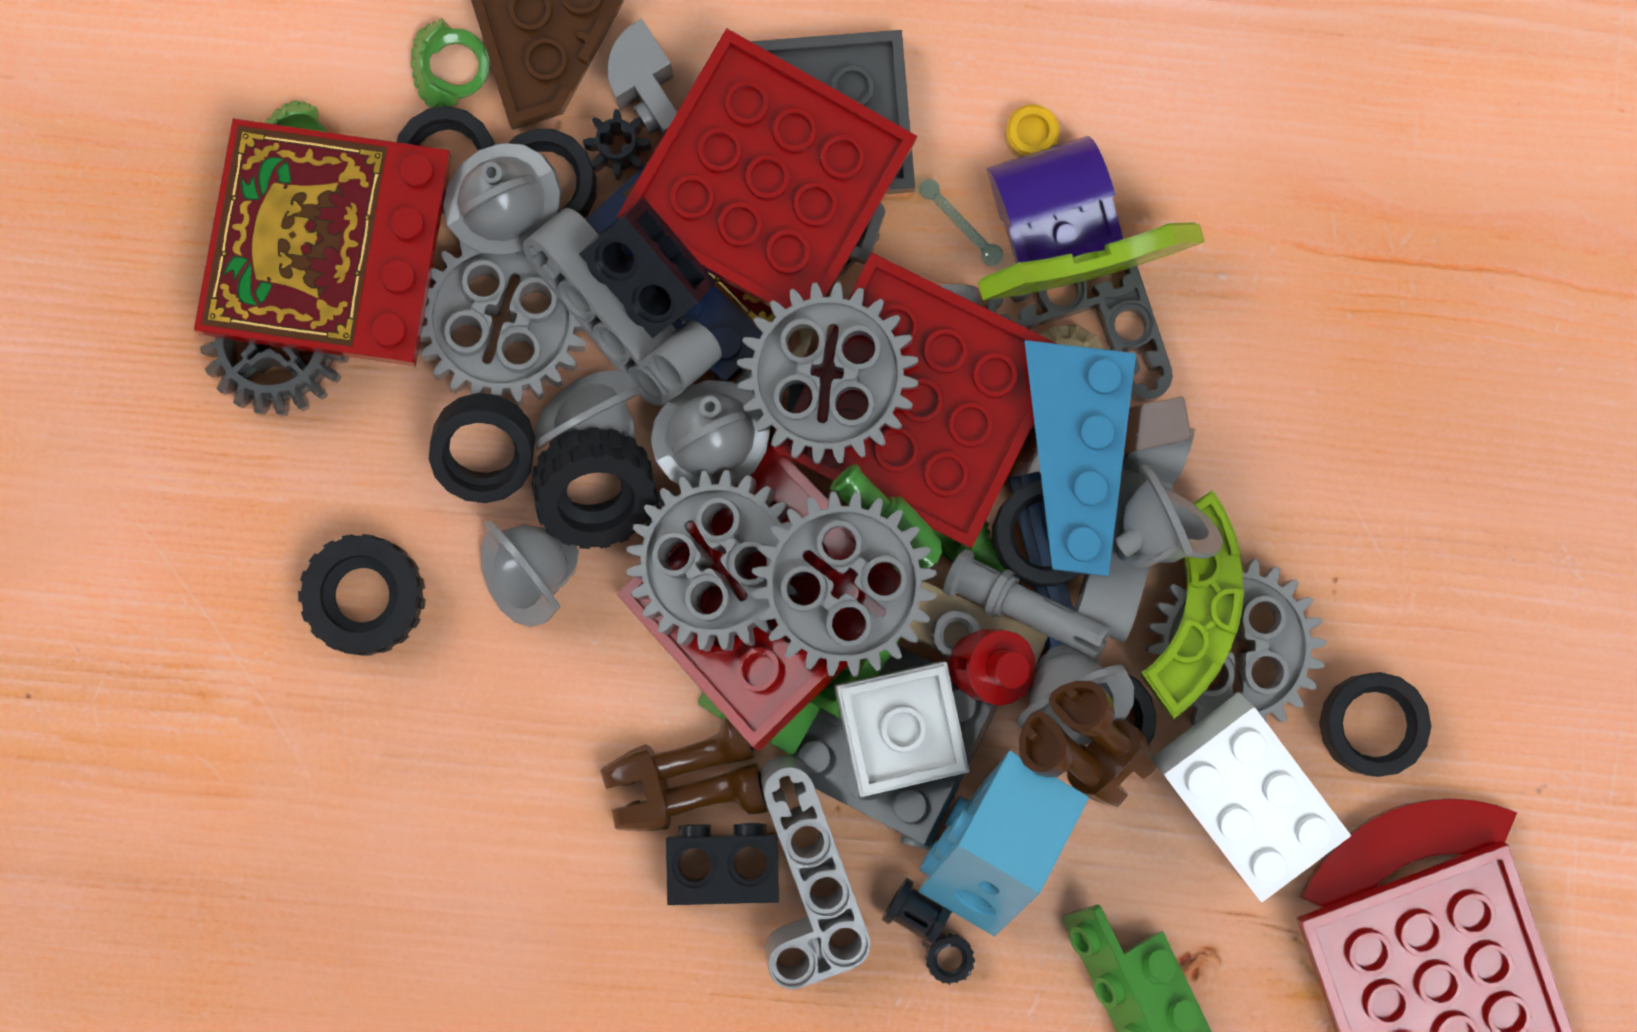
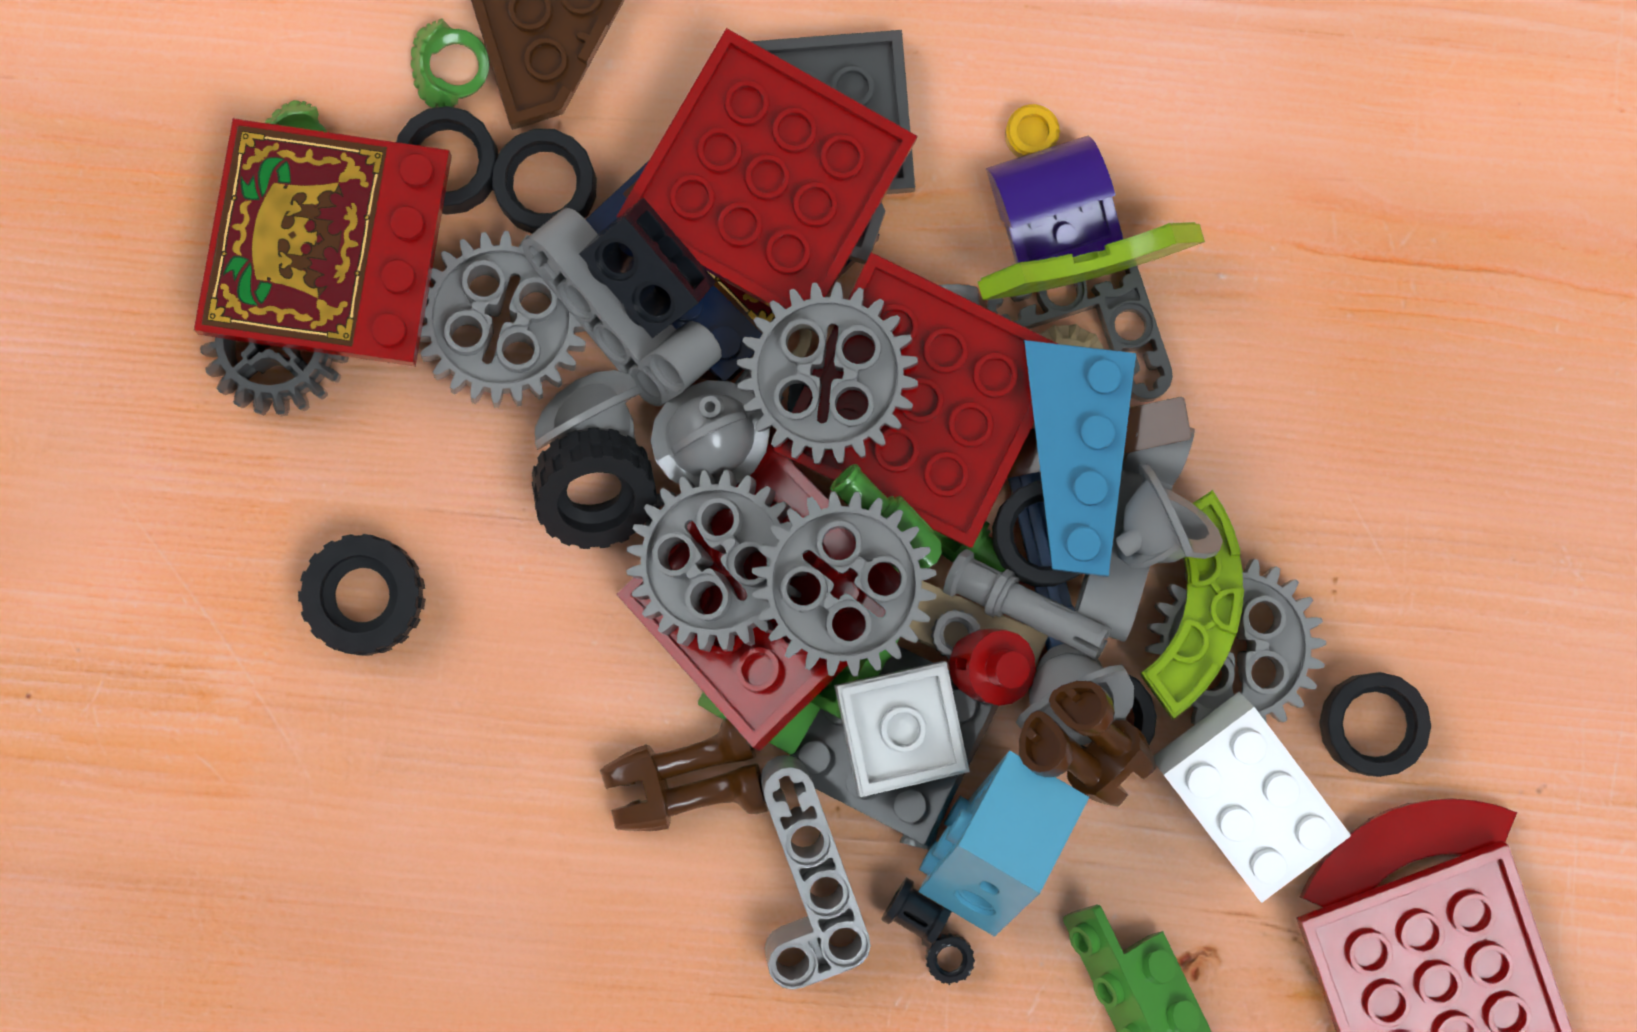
black tyre [428,393,535,503] -> none
light grey helmet [443,143,562,255] -> none
light grey helmet [481,519,579,627] -> none
black gear [583,109,652,180] -> none
light grey brick [608,18,677,137] -> none
black brick [666,823,779,905] -> none
clear light blue hinge [919,179,1003,266] -> none

